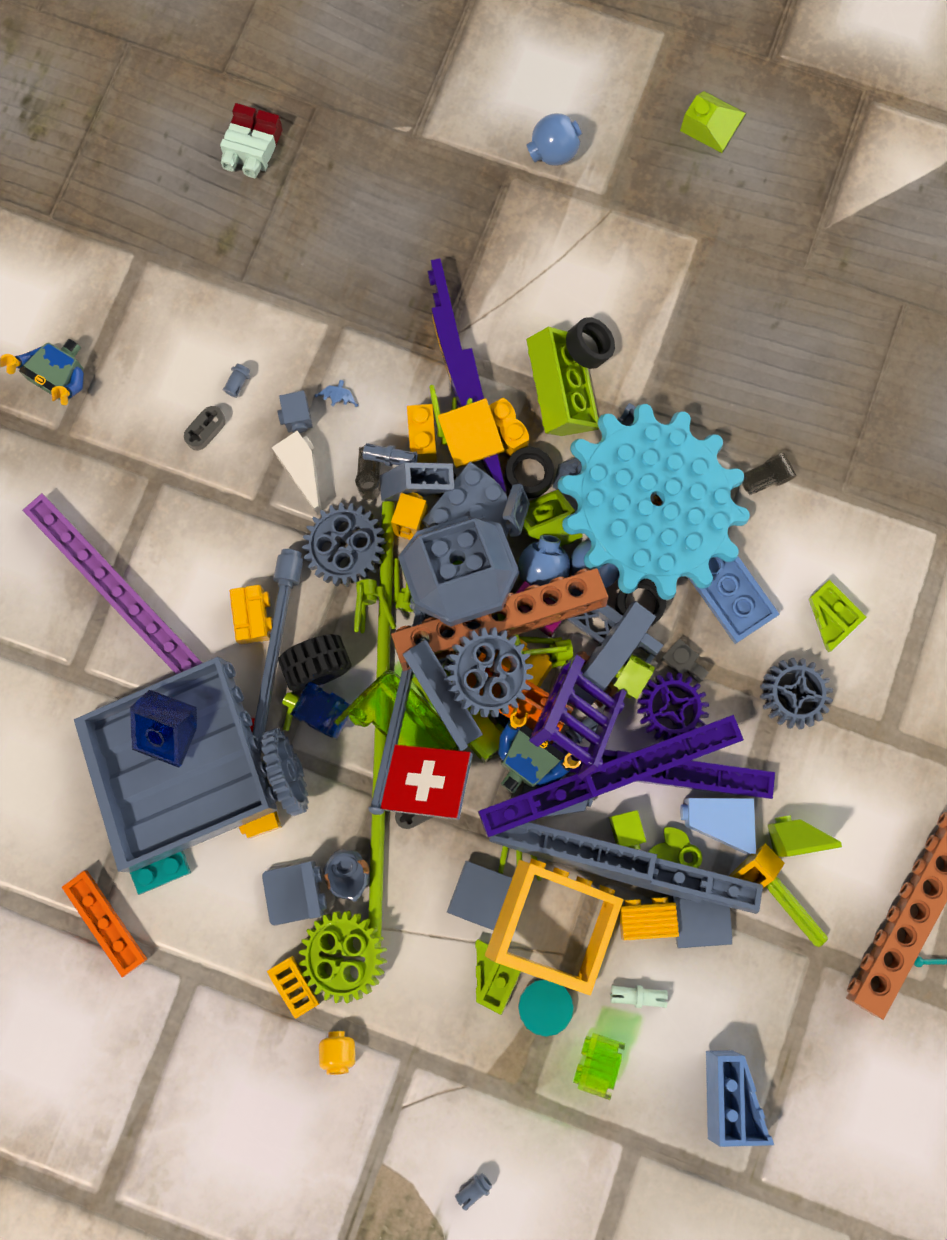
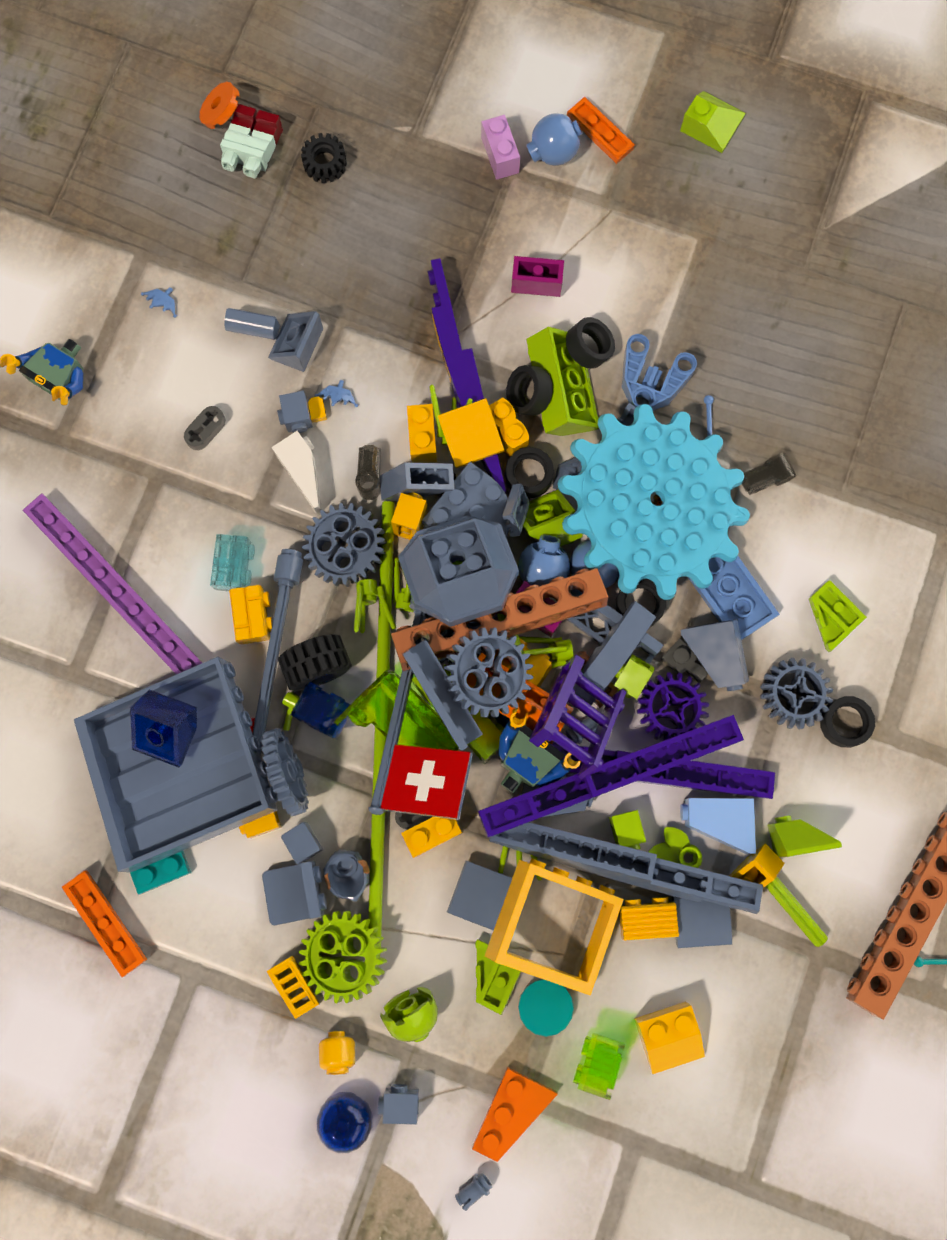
sand blue pin [222,363,250,398] -> none
sand blue pin [363,443,417,466] -> none
light aqua pin [610,985,668,1008] -> none
medium blue wedge [706,1050,774,1147] -> none
none -> medium blue piece [141,287,177,318]
none -> orange tile [199,82,239,129]
none -> clear light blue brick [210,534,255,591]
none -> sand blue brick [224,308,280,340]
none -> sand blue slope [268,311,323,372]
none -> sand blue panel [281,822,323,864]
none -> black tyre [301,133,347,183]
none -> yellow piece [308,397,327,423]
none -> clear blue cylinder [317,1092,373,1153]
none -> sand blue brick [378,1084,419,1125]
none -> lime cylinder [380,987,438,1042]
none -> yellow brick [401,817,462,858]
none -> orange wing [472,1067,558,1162]
none -> lavender brick [481,115,520,180]
none -> black tyre [506,365,553,416]
none -> magenta brick [511,256,564,297]
none -> orange tile [567,97,635,164]
none -> medium blue connector [621,334,697,411]
none -> yellow slope [634,1001,705,1074]
none -> sand blue slope [681,619,749,691]
none -> medium blue hinge [704,395,714,436]
none -> black tyre [820,696,875,748]

